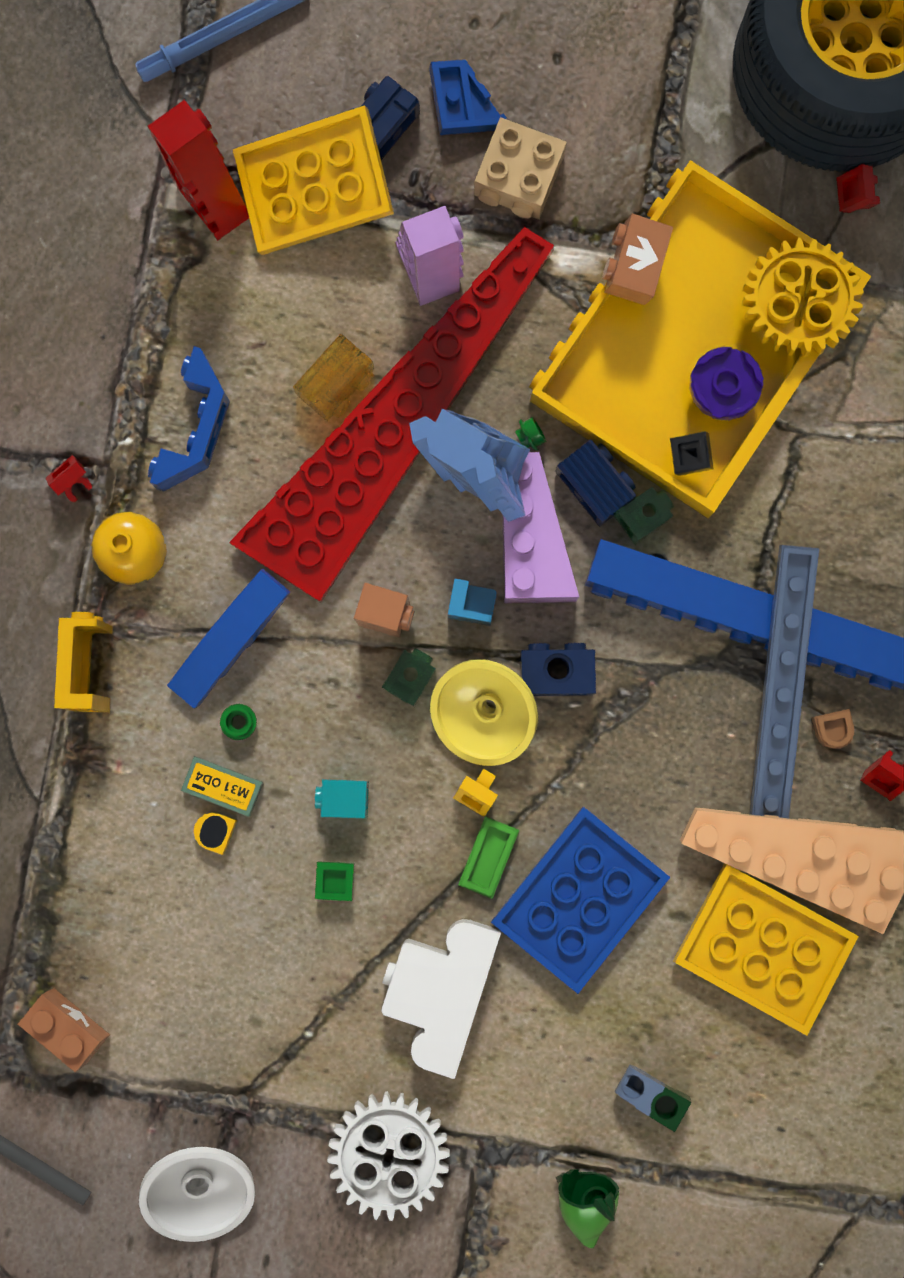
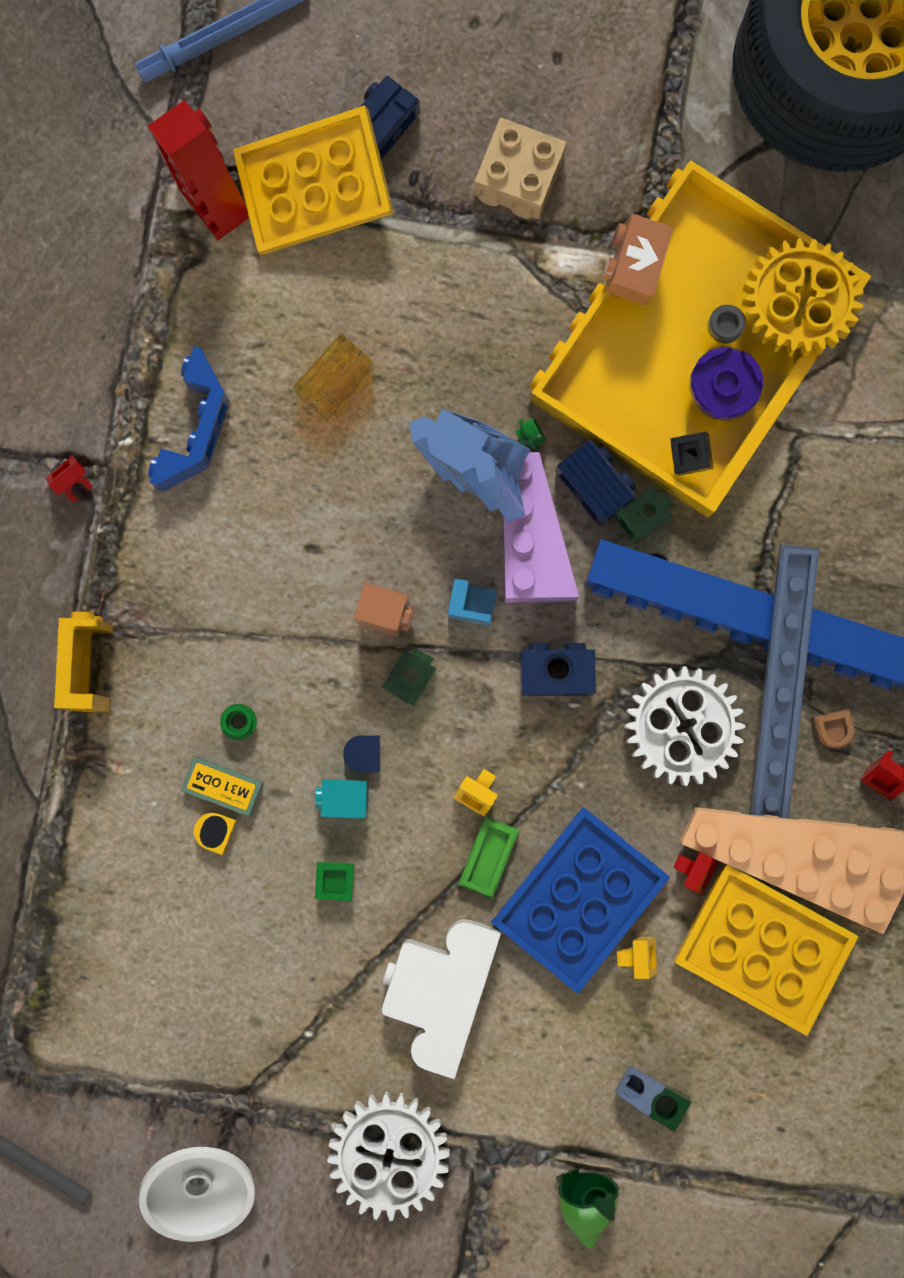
nougat brick [18,988,110,1073] -> none
yellow cylinder [91,512,167,585] -> none
blue slope [167,569,290,709] -> none
red wing [229,227,555,603] -> none
lavender wedge [395,206,464,306] -> none
blue wing [429,59,507,135] -> none
light yellow dish [430,659,538,766] -> none
red tile [836,164,880,213] -> none
none -> dark blue tile [343,735,380,772]
none -> yellow tile [617,937,657,979]
none -> white gear [624,666,745,786]
none -> red tile [673,852,719,896]
none -> dark grey tile [707,305,746,344]

